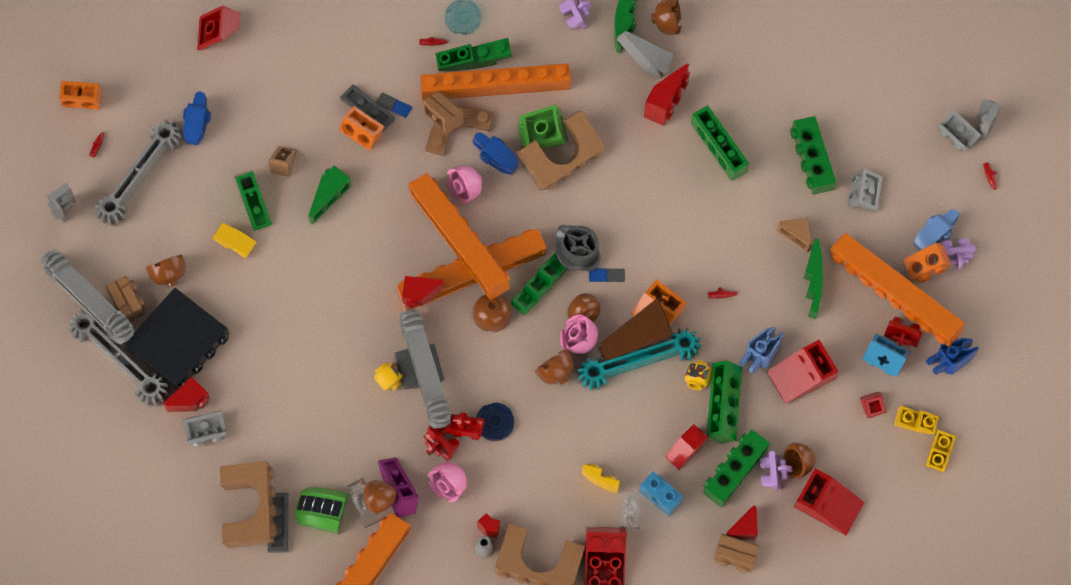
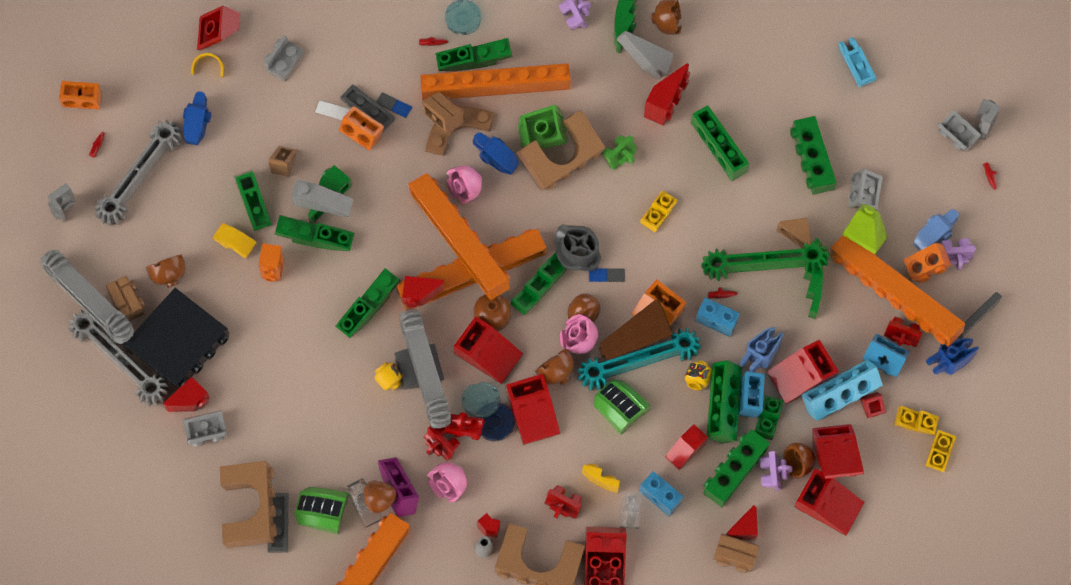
none -> yellow helmet [191,53,224,77]
none -> orange brick [259,243,284,282]
none -> light grey bracket [264,35,304,81]
none -> green slope [274,215,354,251]
none -> light grey slope [292,179,353,217]
none -> white sticker [315,100,350,120]
none -> green slope [335,268,401,338]
none -> red slope [453,316,523,385]
none -> clear light blue tile [462,382,501,418]
none -> red slope [506,374,561,445]
none -> red hips [544,485,582,519]
none -> bright green slope [594,380,650,435]
none -> bright green hips [602,135,637,170]
none -> yellow slope [640,190,678,233]
none -> dark azure brick [695,298,740,337]
none -> green arm [701,241,830,281]
none -> dark azure brick [739,371,765,418]
none -> green slope [755,395,784,440]
none -> medium azure brick [802,359,883,421]
none -> red slope [812,424,864,479]
none -> medium azure hinge [838,37,876,87]
none -> lime slope [842,203,888,254]
none -> dark grey tile [958,292,1002,339]

